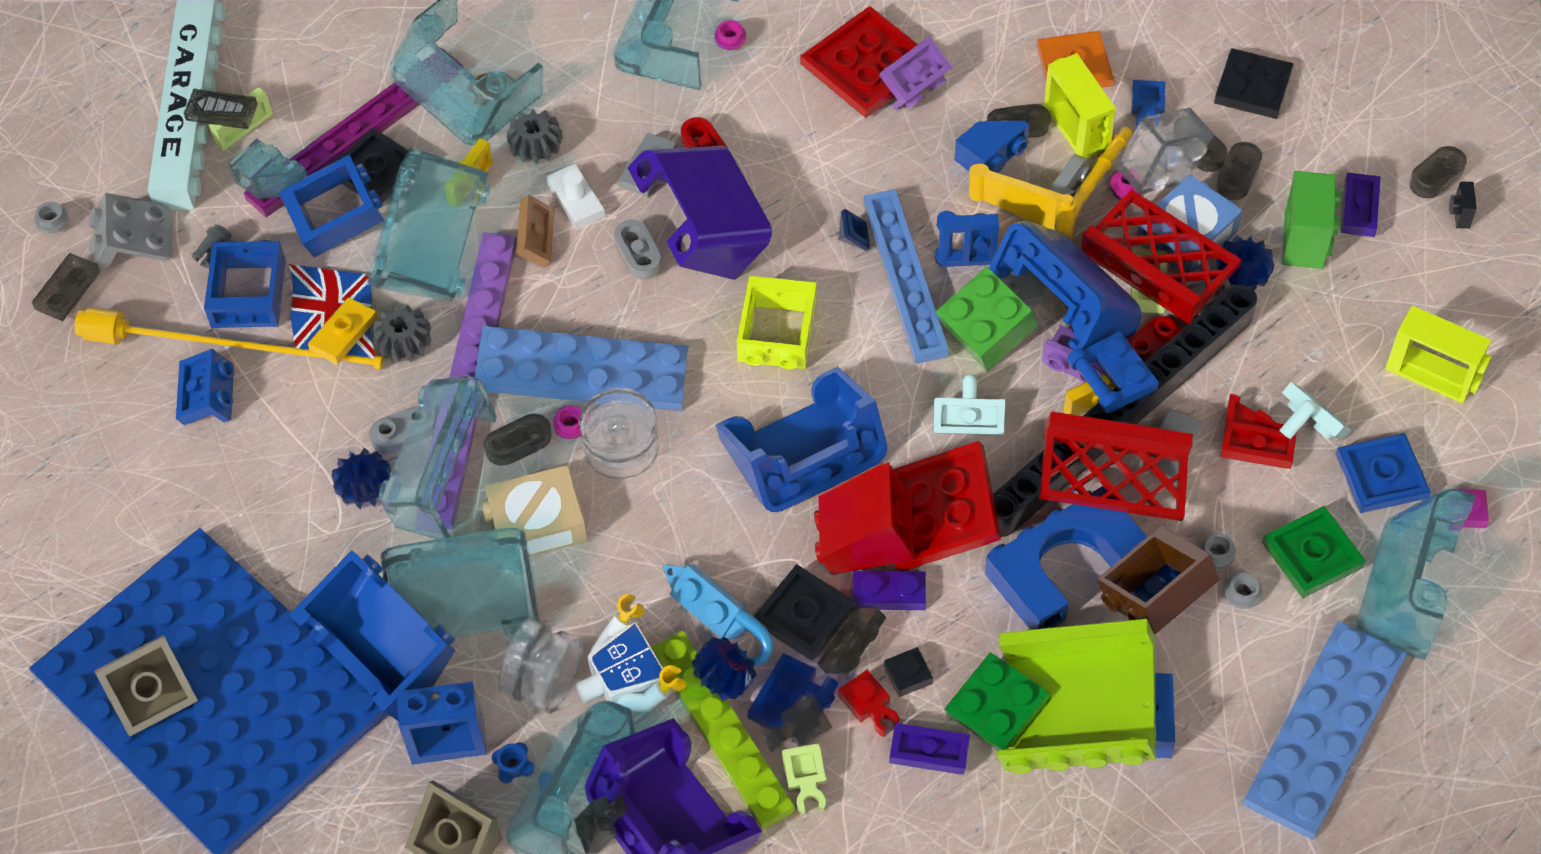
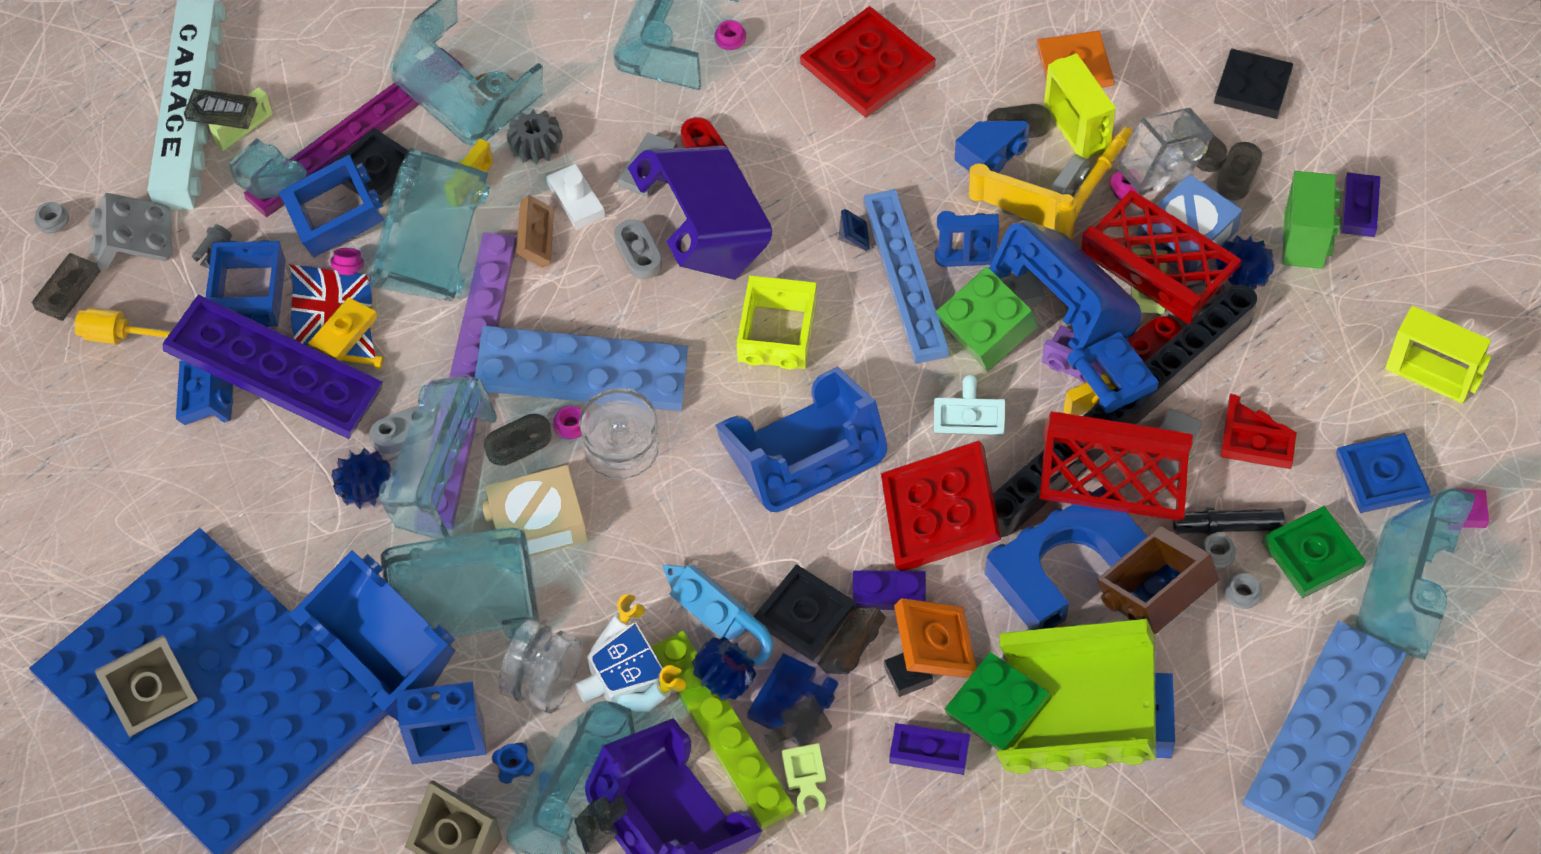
dark grey gear [373,304,431,363] -> none
red slope [814,462,914,575] -> none
red plate [838,669,899,737] -> none
medium lavender bracket [879,36,952,110] -> none
blue plate [1131,80,1166,132] -> none
light aqua plate [1280,382,1353,440] -> none
clear smoke plate [1409,146,1467,198] -> none
black plate [1449,181,1477,229] -> none
none -> dark purple plate [163,294,383,439]
none -> dark pink plate [330,248,364,275]
none -> orange plate [894,598,977,678]
none -> black pin [1172,507,1285,536]

